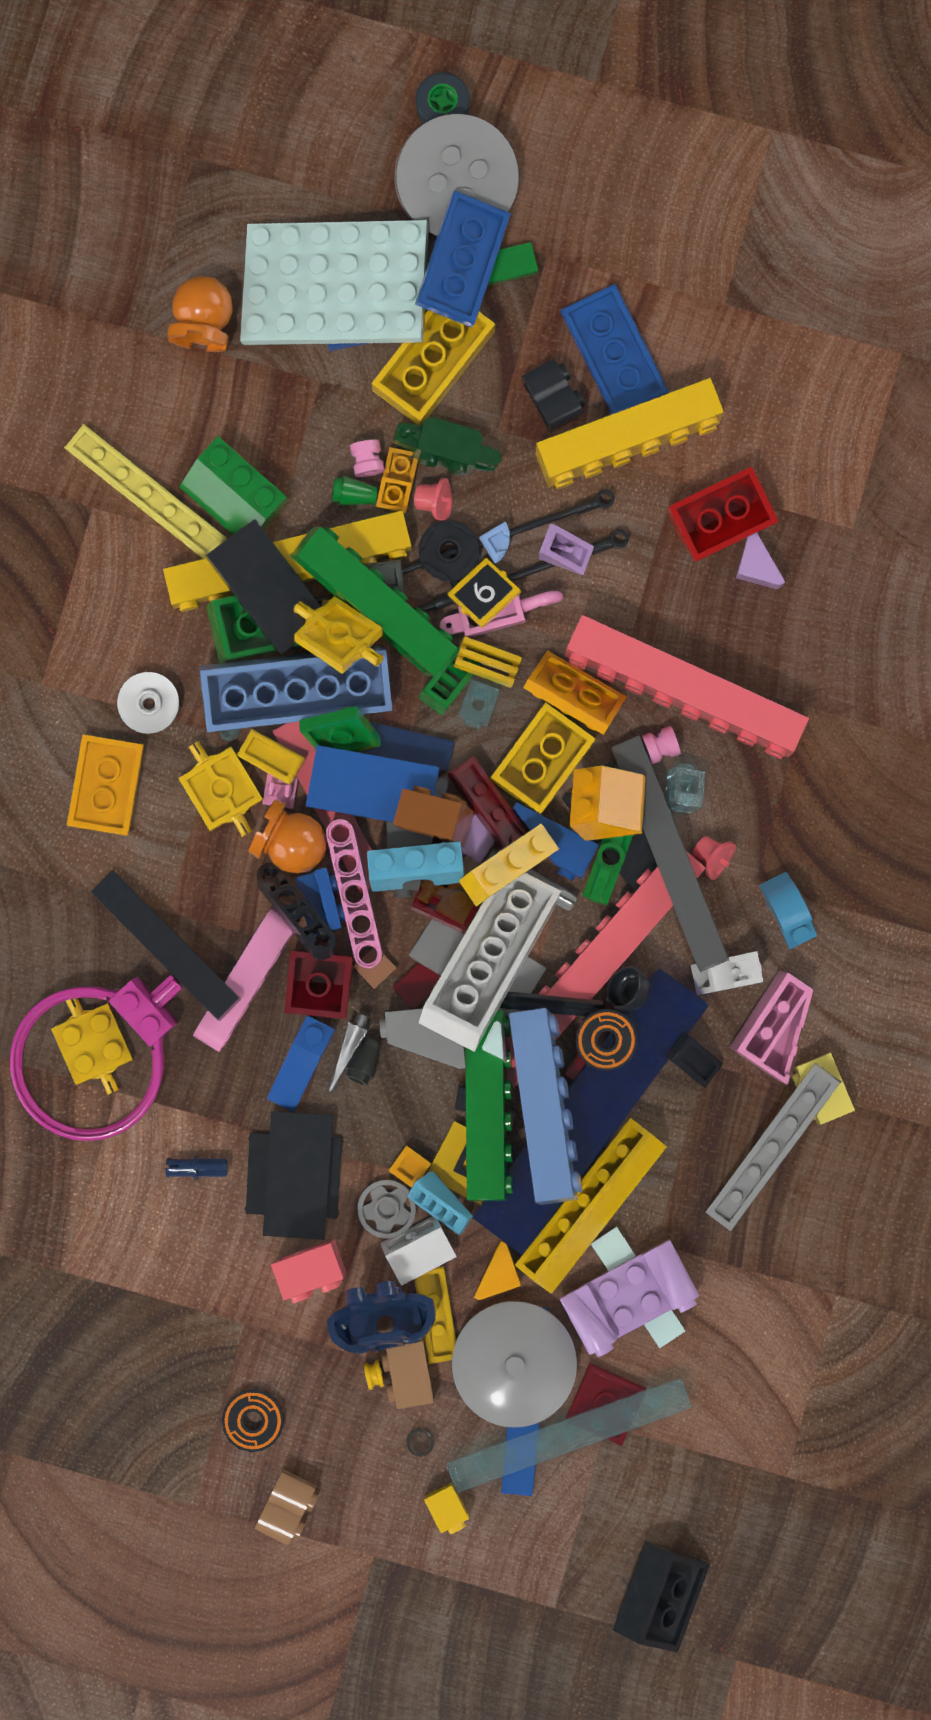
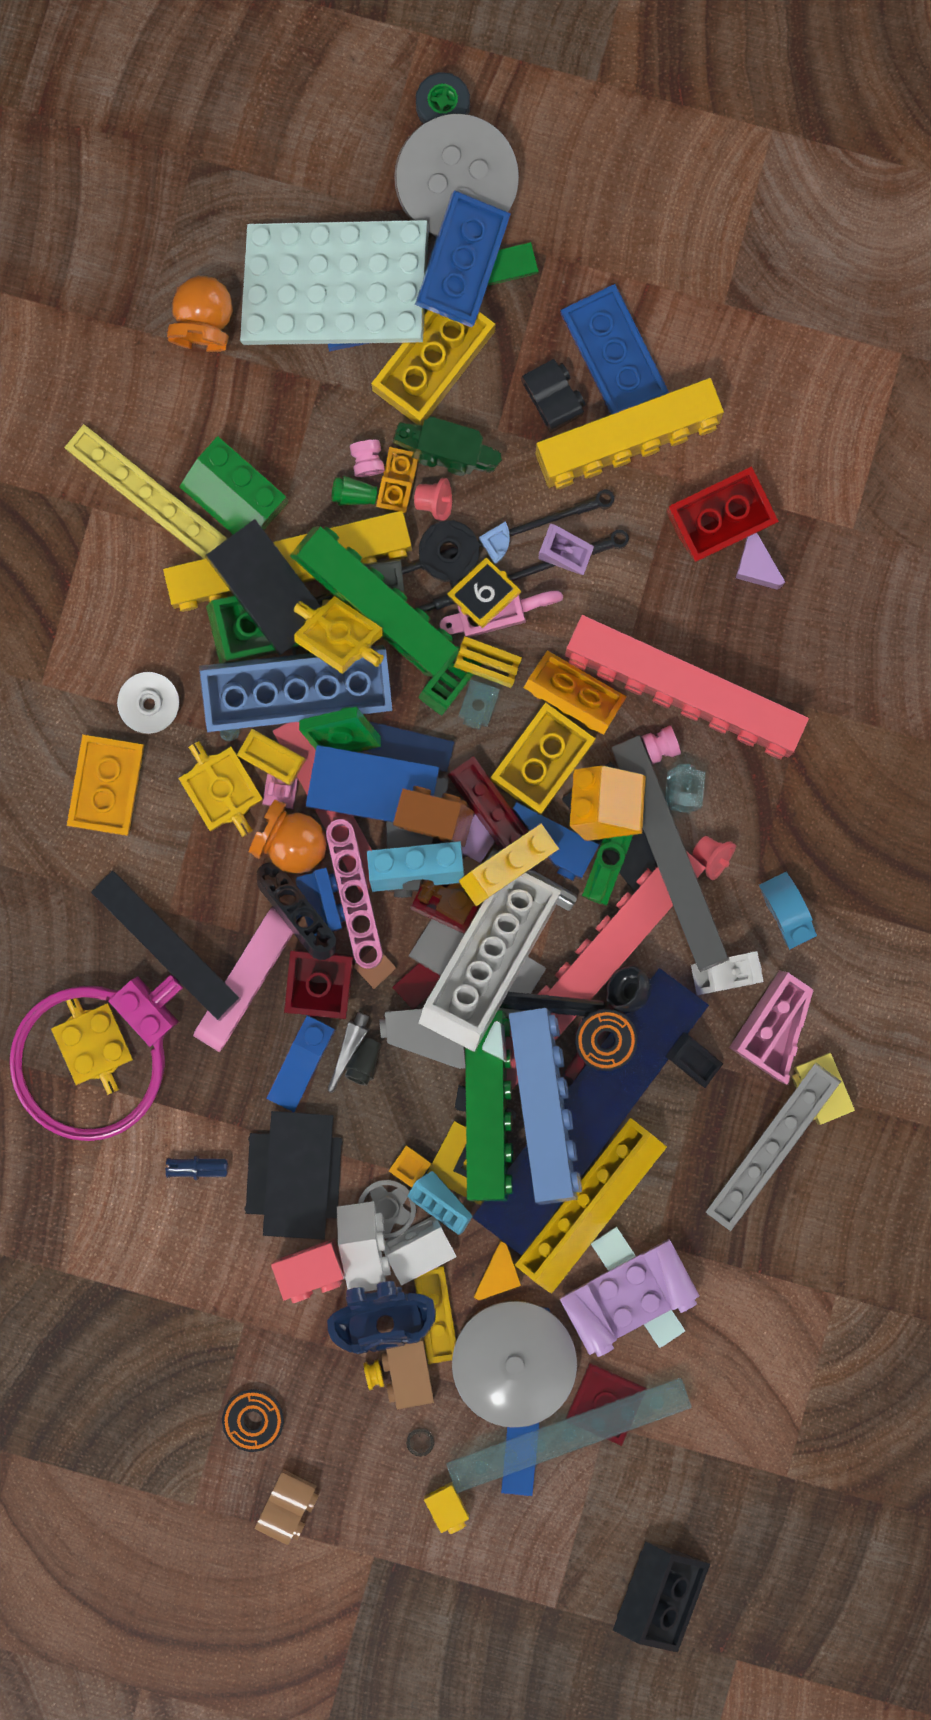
none -> white brick [337,1201,391,1292]

